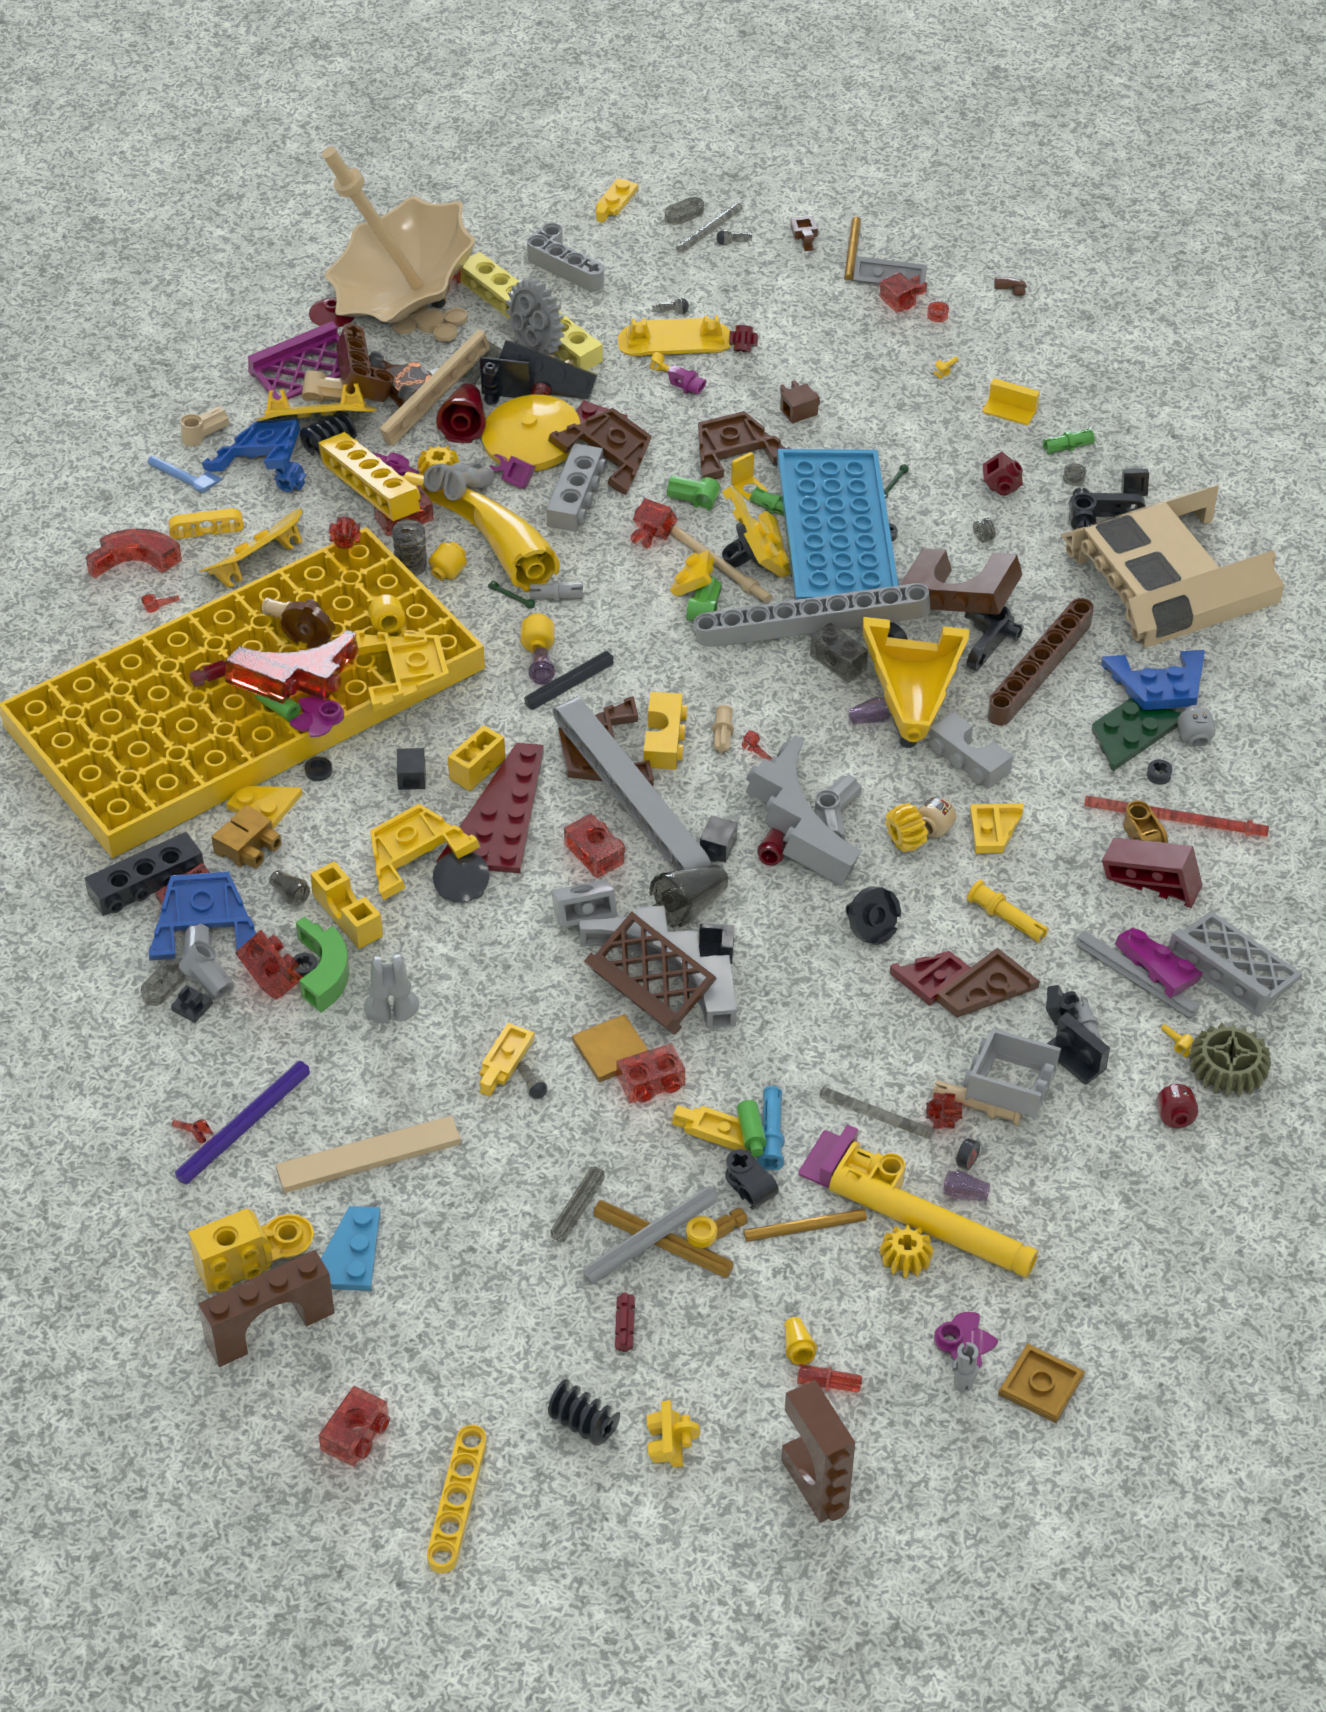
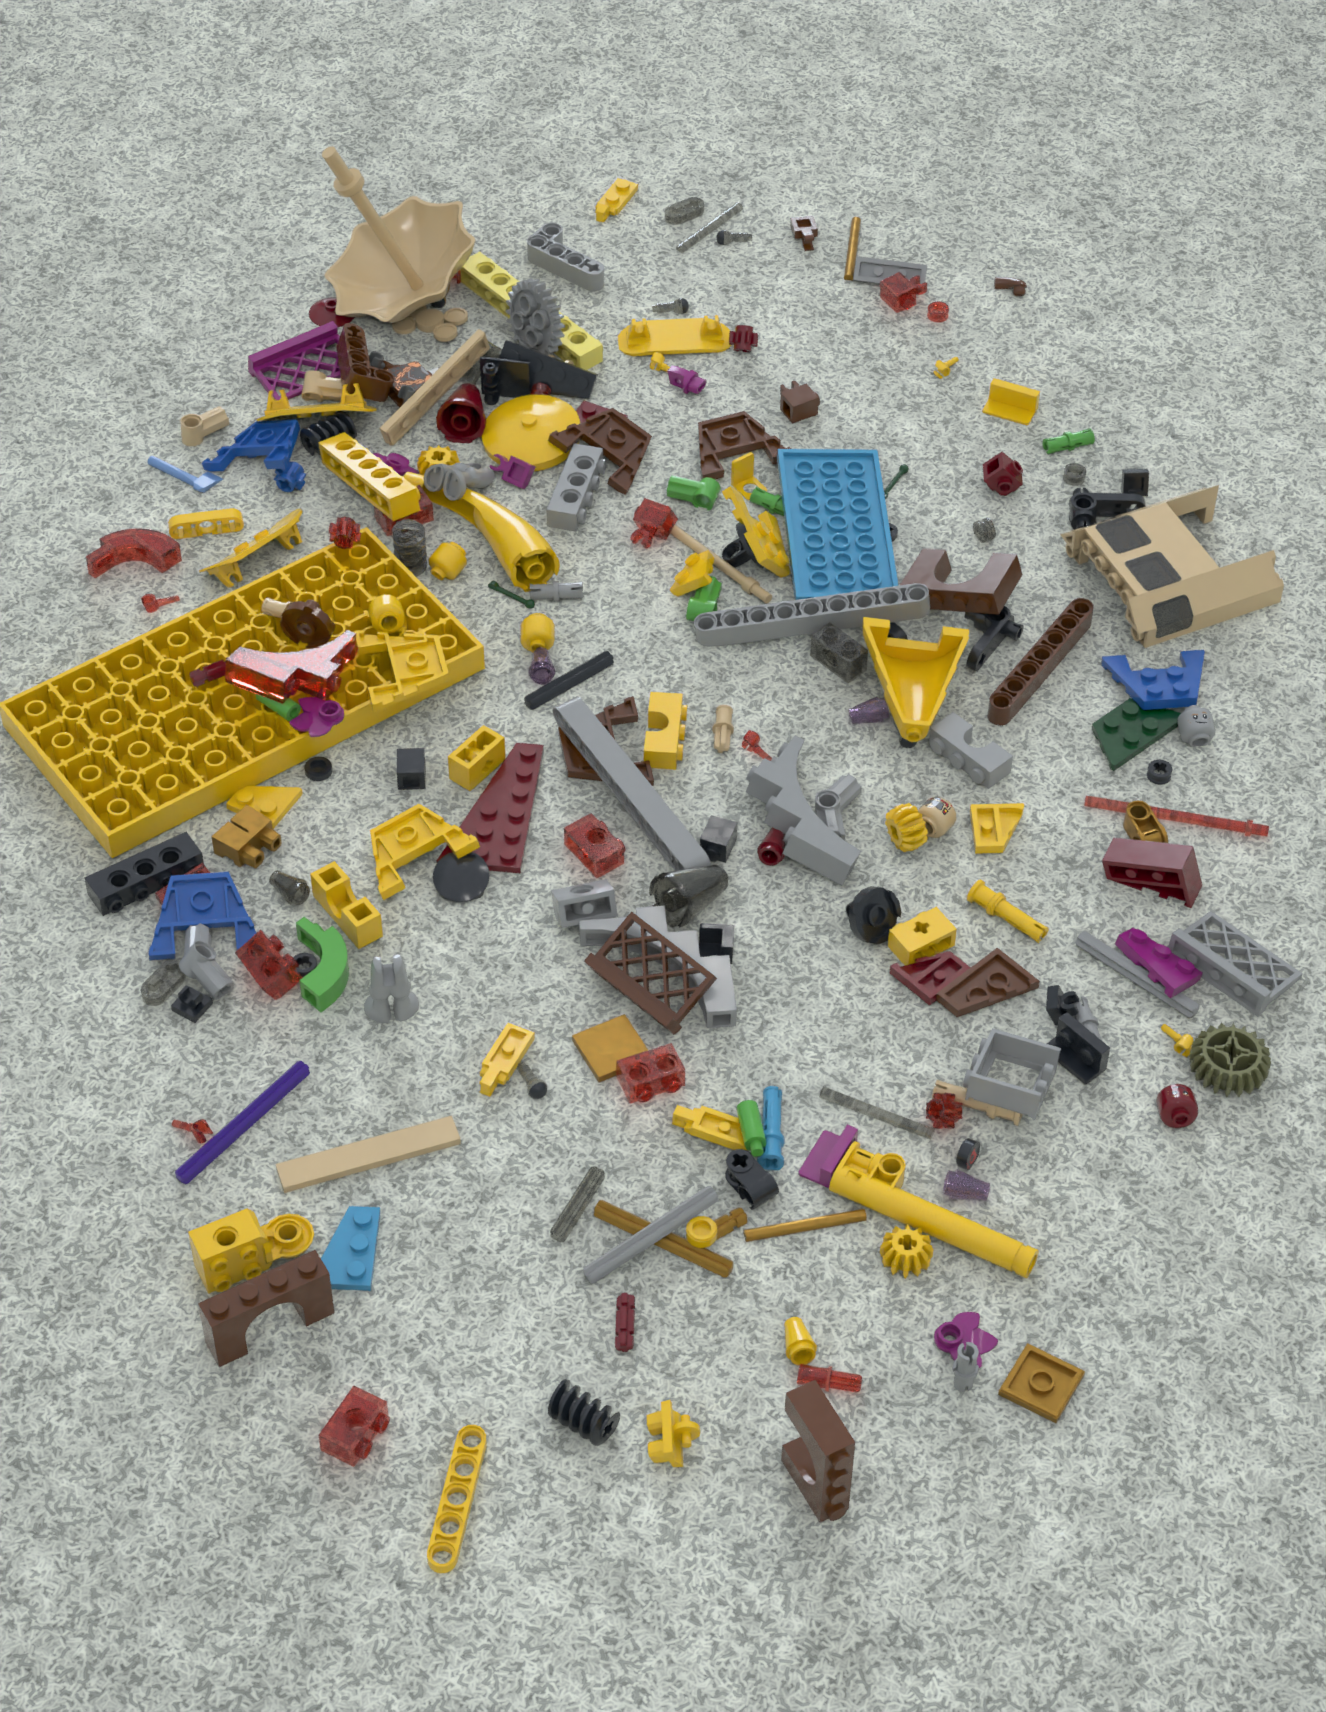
none -> yellow brick [888,906,957,966]

